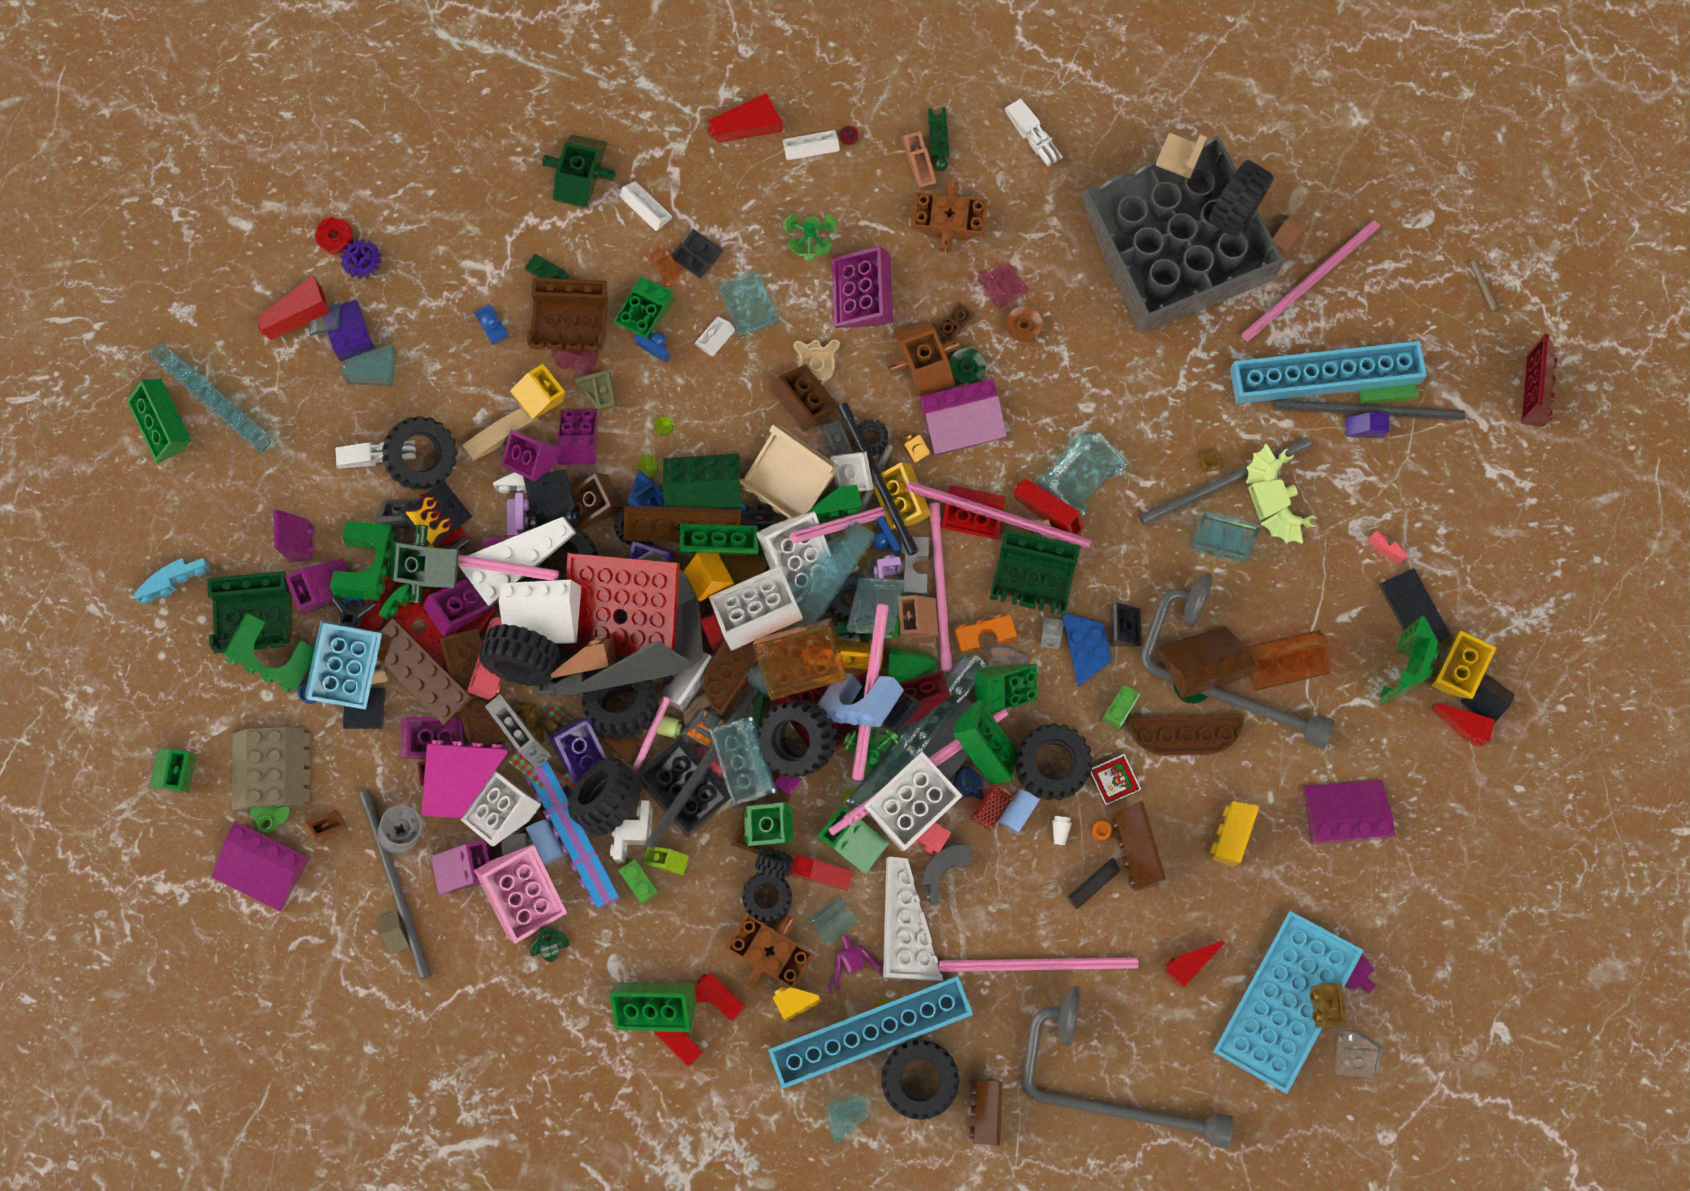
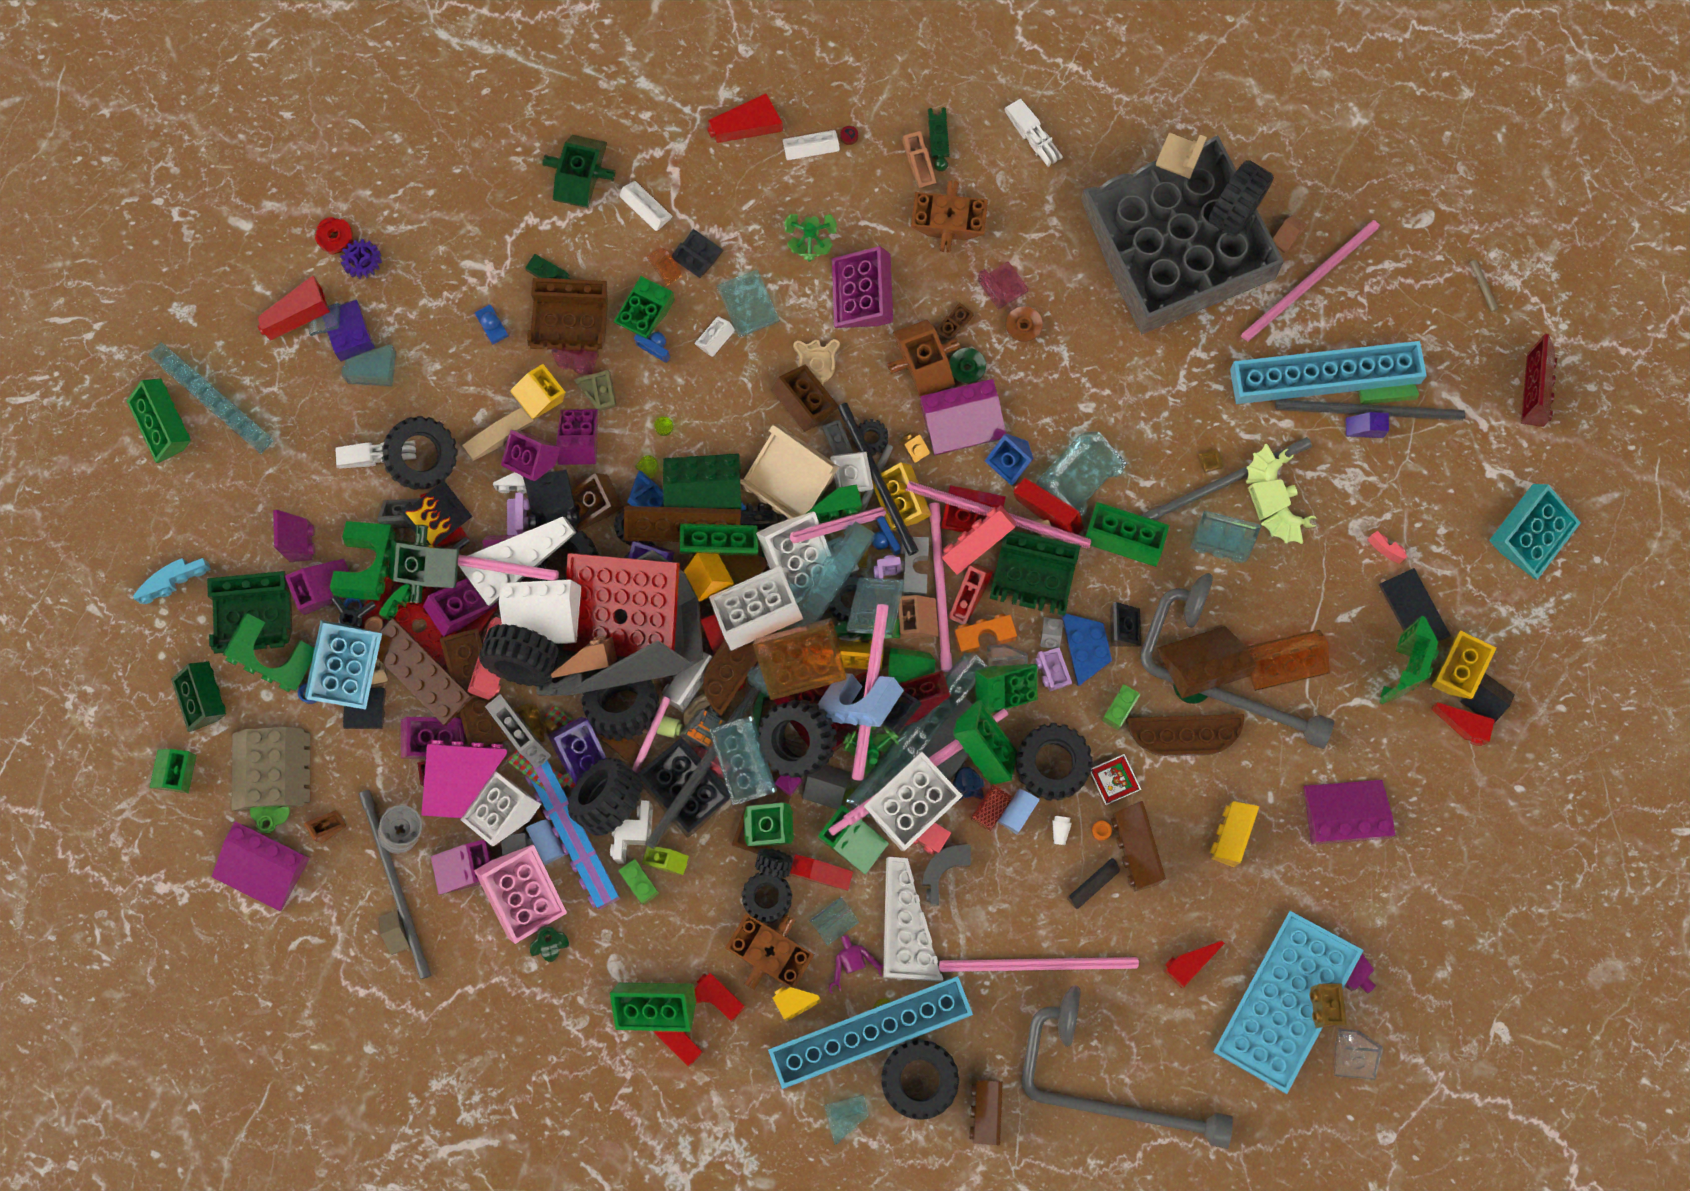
none -> dark green slope [171,661,226,732]
none -> nougat tile [364,617,385,632]
none -> dark grey slope [802,765,852,810]
none -> coral brick [942,505,1016,575]
none -> red slope [948,564,993,625]
none -> blue slope [985,434,1034,486]
none -> lavender bracket [1035,647,1072,691]
none -> green slope [1085,502,1170,567]
none -> teal slope [1489,484,1581,580]

